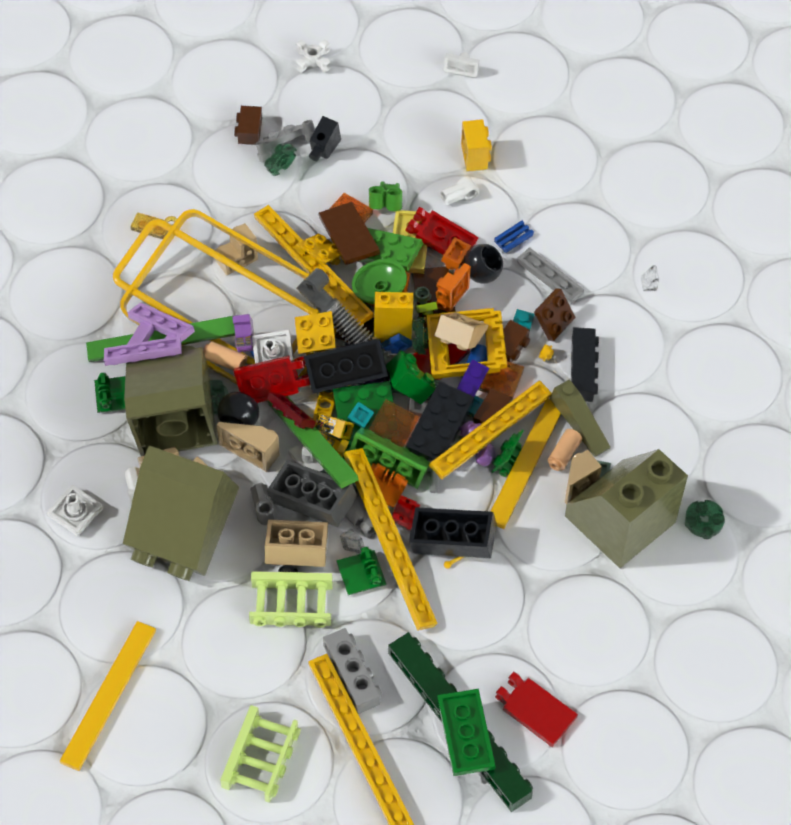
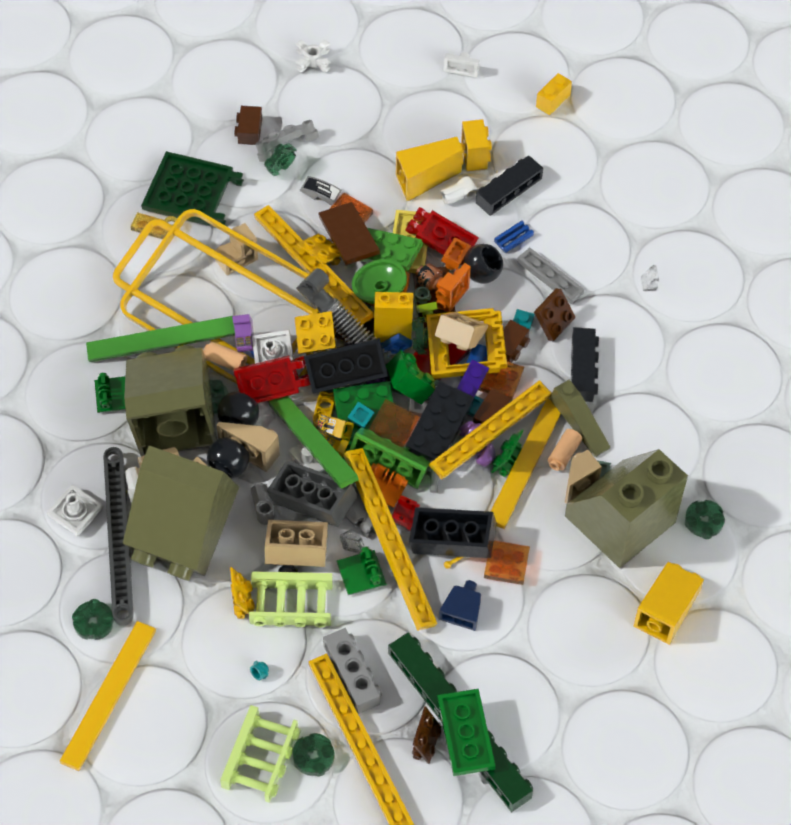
lavender plate [104,302,195,366] -> none
dark red plate [267,392,316,429] -> none
black torso [309,116,341,162] -> none
bright green piece [369,181,402,211] -> none
red tile [495,672,578,748] -> none
yellow plate [538,344,554,362] -> none
none -> clear green plate [72,599,114,640]
none -> dark grey gear [103,447,134,626]
none -> dark green plate [141,151,244,226]
none -> black wheel [207,437,249,479]
none -> yellow hinge [230,567,255,619]
none -> teal plate [250,661,269,680]
none -> clear green plate [292,733,335,777]
none -> slope [300,176,342,206]
none -> yellow slope [396,136,465,201]
none -> reddish brown hinge [412,706,441,764]
none -> nougat head [416,263,443,291]
none -> dark blue torso [439,580,481,631]
none -> black brick [476,155,543,216]
none -> clear orange plate [484,540,530,585]
none -> yellow brick [536,73,572,115]
none -> yellow slope [633,561,704,645]

